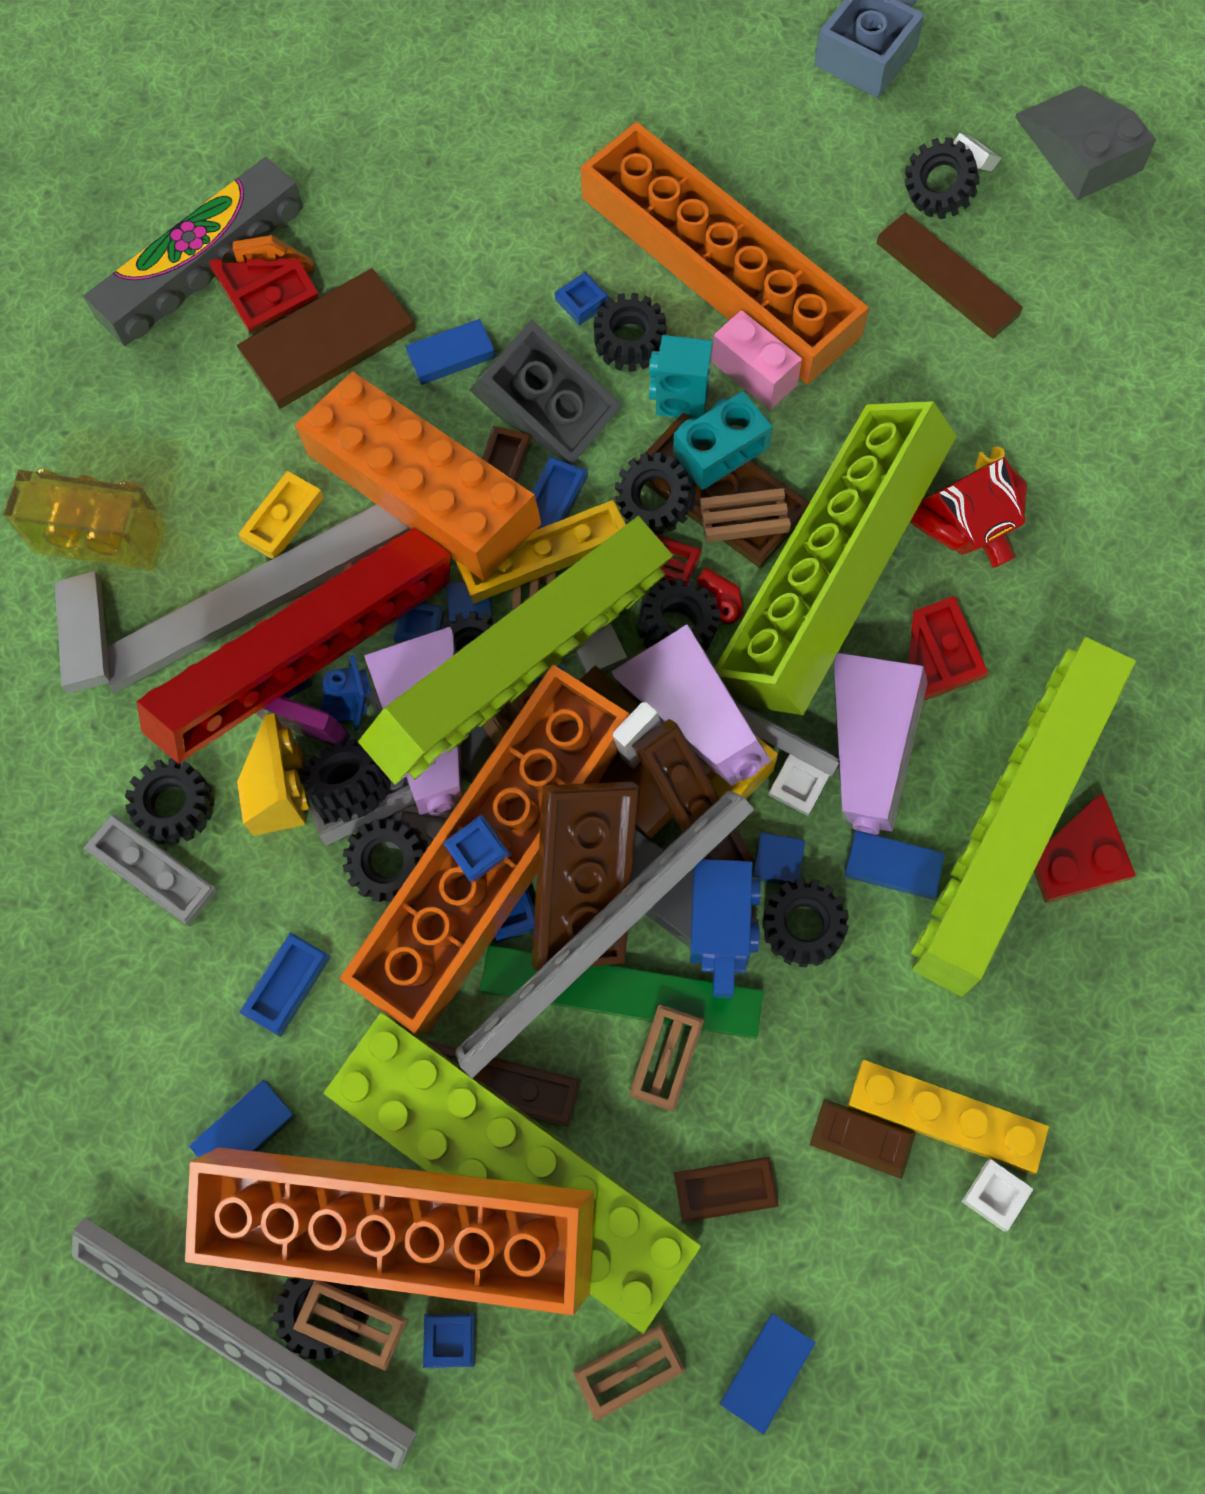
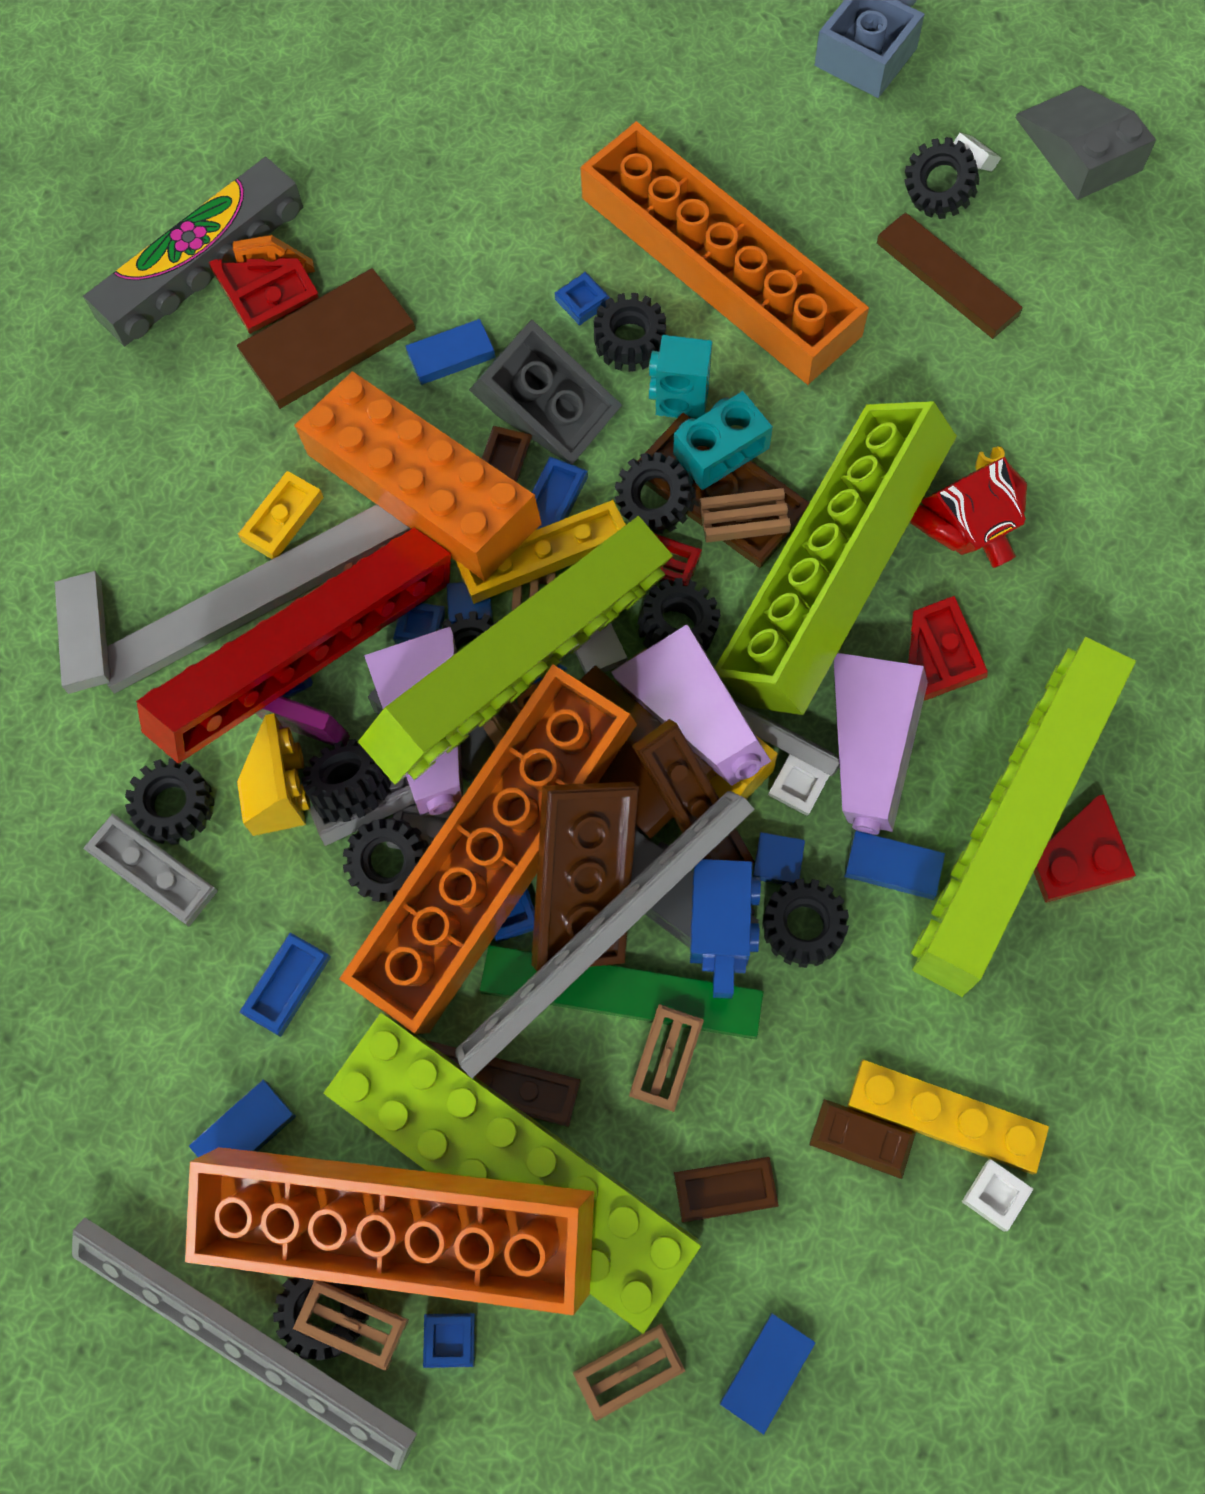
clear yellow brick [3,469,167,571] -> none
blue hinge [320,654,370,731] -> none
blue tile [443,814,512,882] -> none
white tile [613,701,661,769] -> none
red arm [696,567,743,624] -> none
bright pink brick [711,310,802,410] -> none

